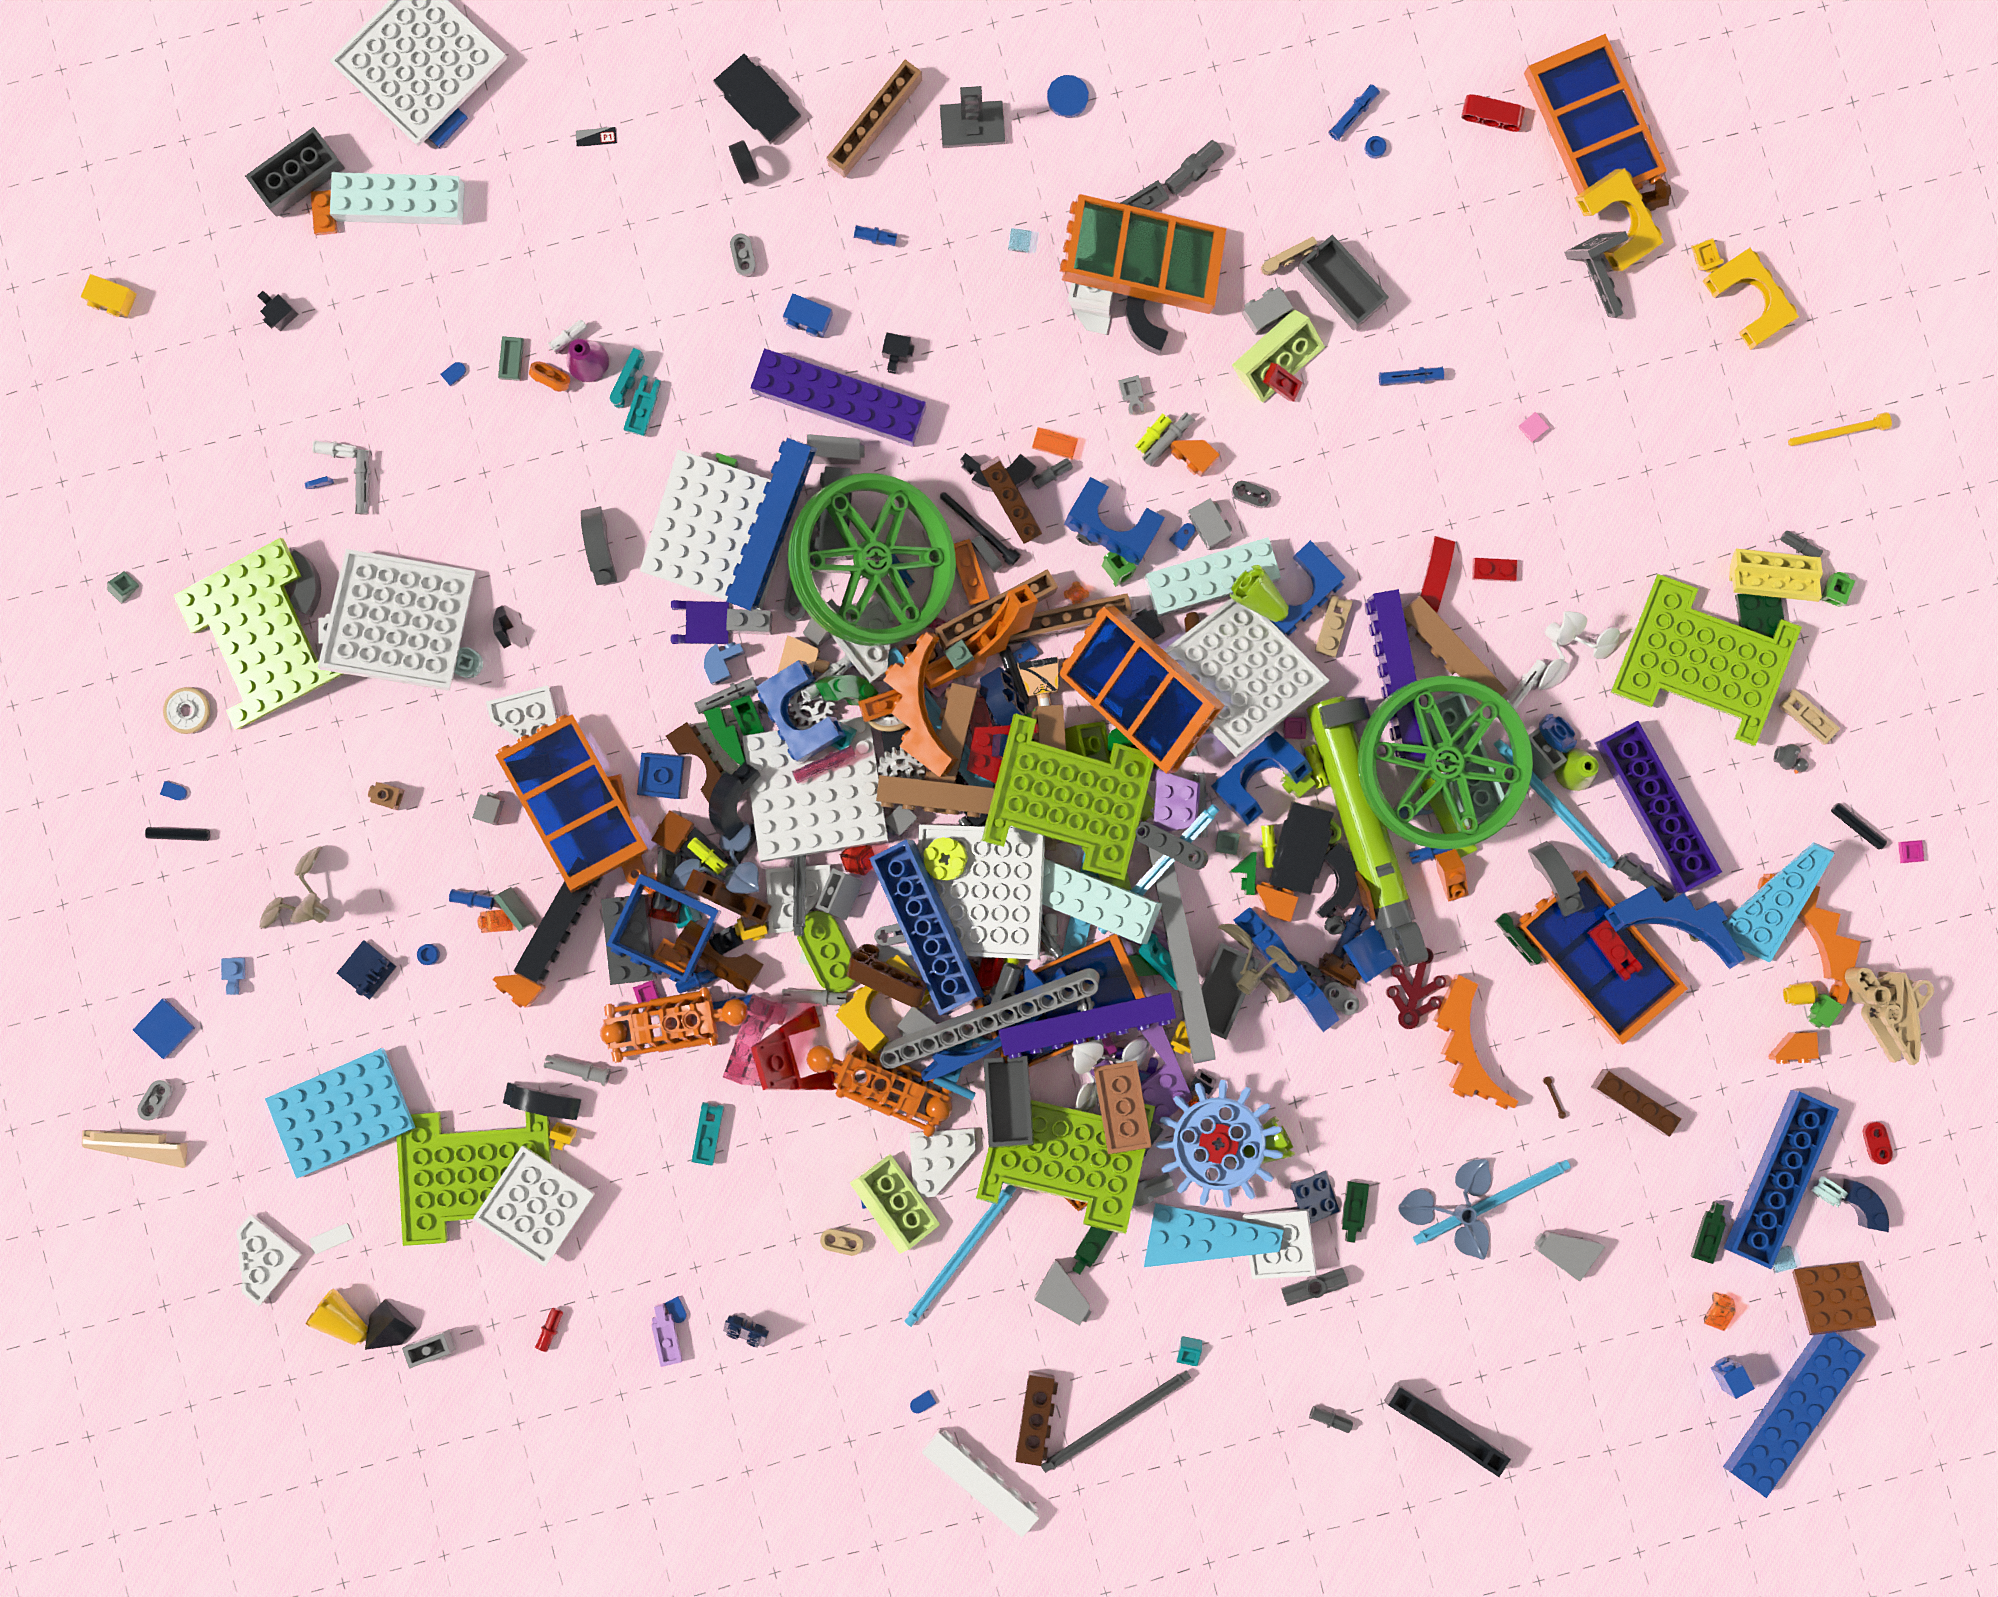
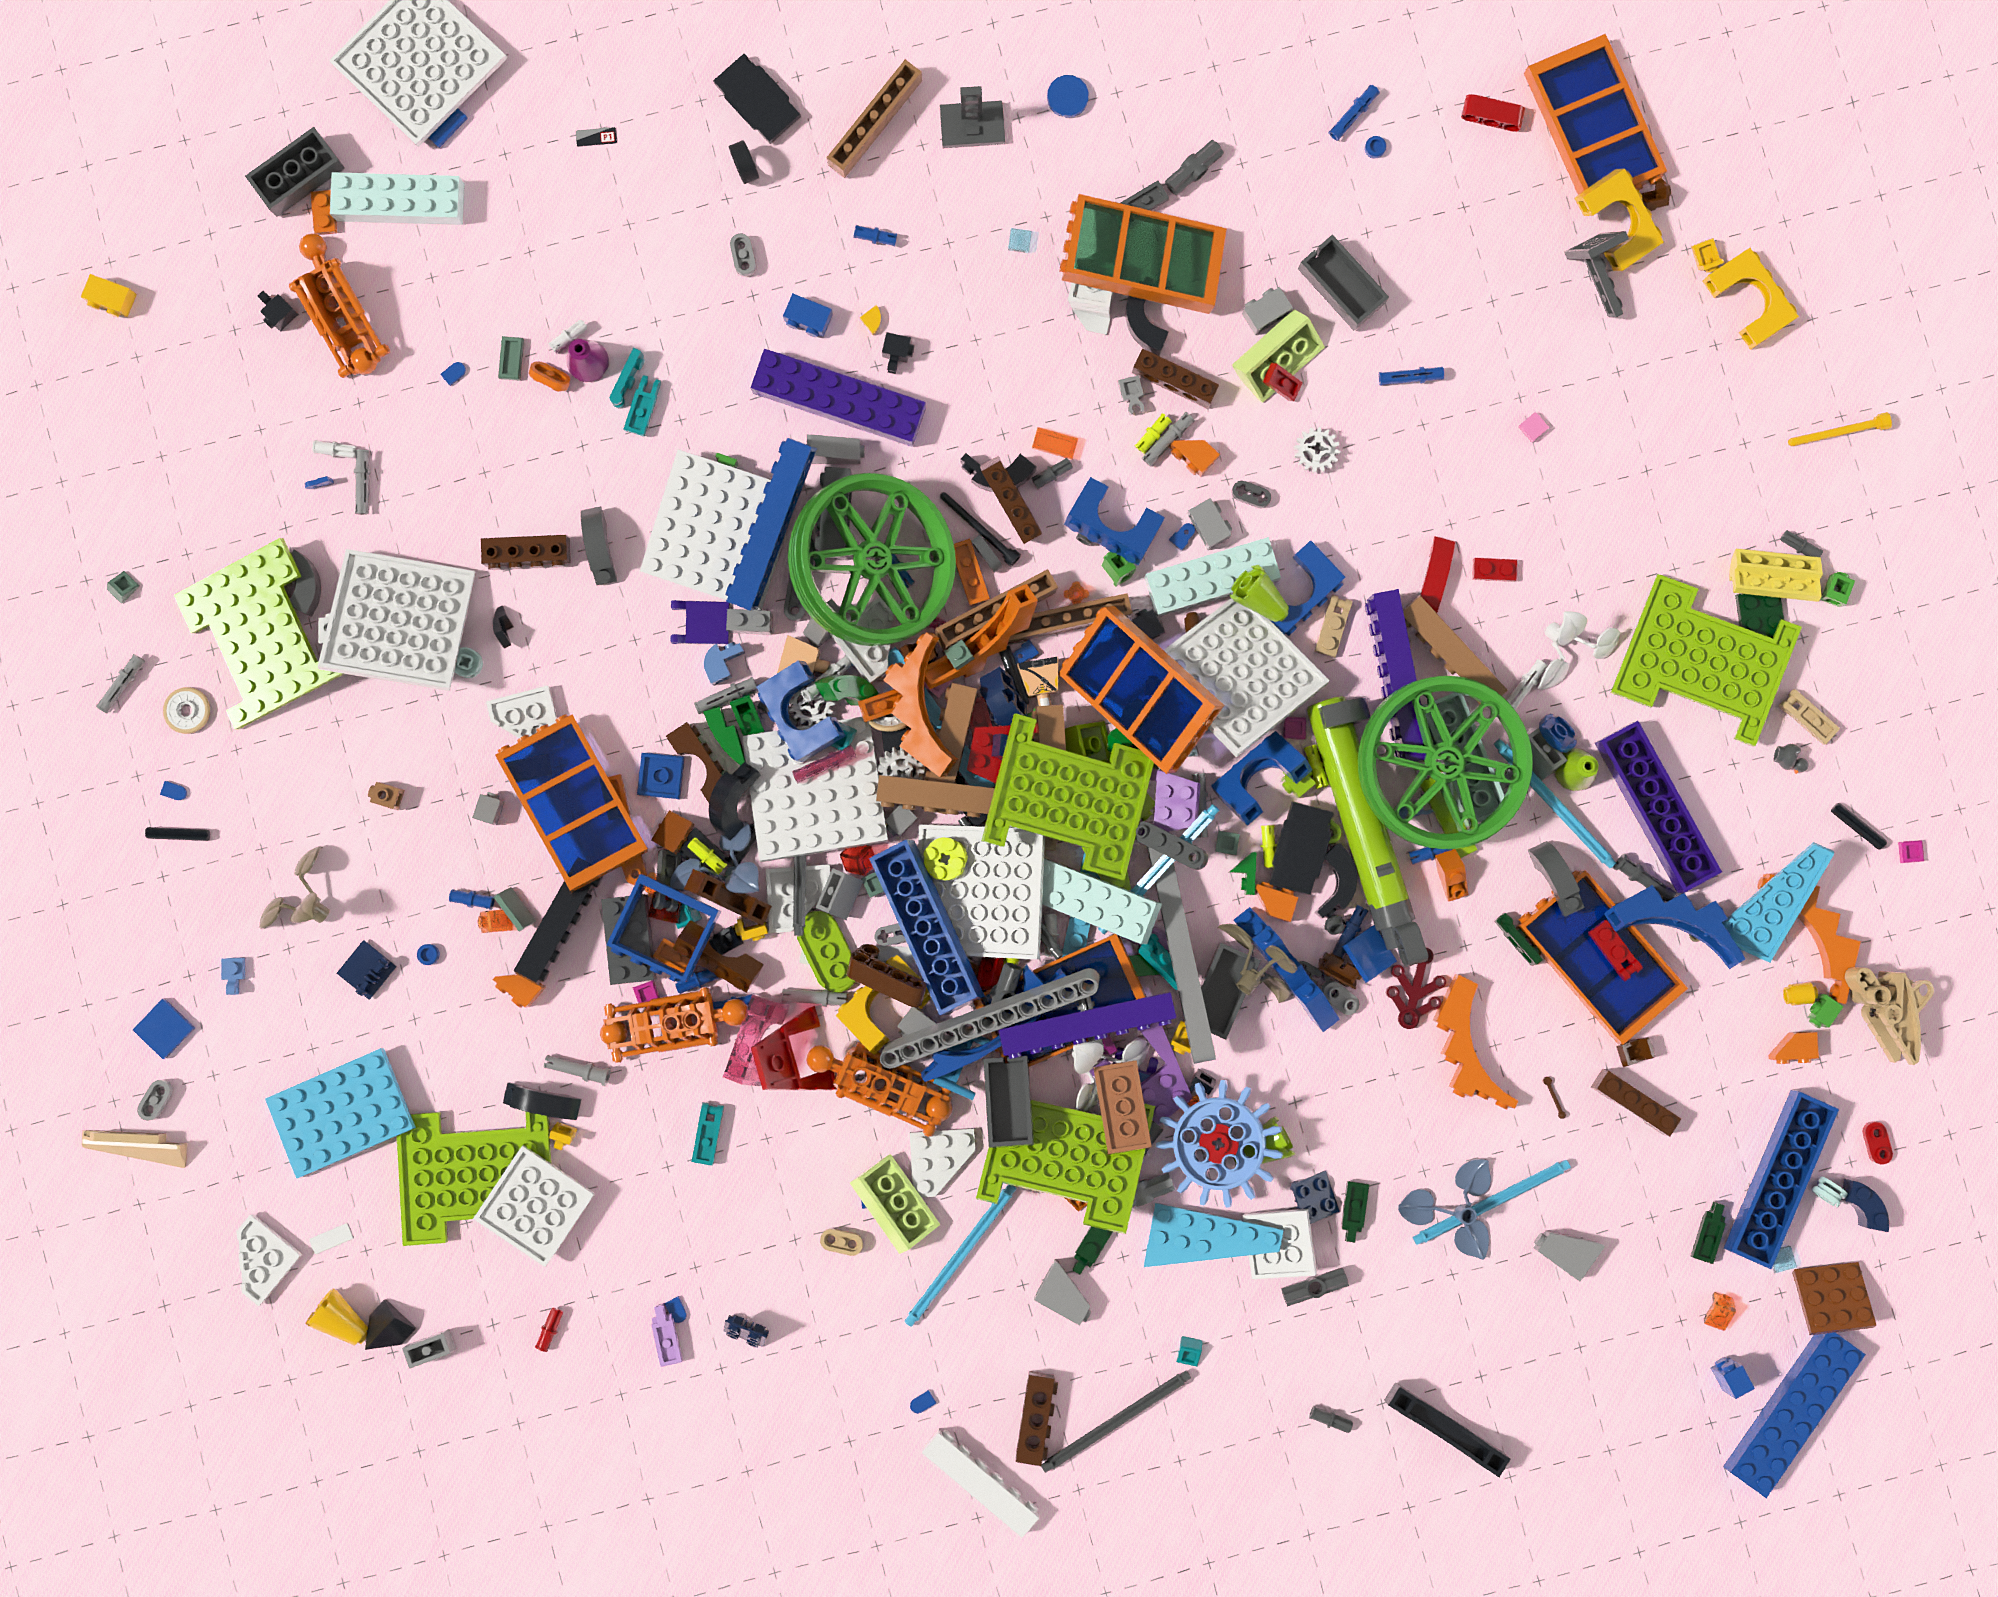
tan hinge [1260,236,1317,275] -> none
dark orange piece [1355,871,1376,920] -> none
none -> light grey pin [96,654,145,714]
none -> orange piece [289,233,390,378]
none -> reddish brown brick [480,534,571,570]
none -> yellow tile [860,305,881,335]
none -> sand green plate [861,872,884,898]
none -> reddish brown brick [1132,348,1219,409]
none -> white gear [1293,426,1340,474]
none -> reddish brown bracket [1616,1037,1656,1067]

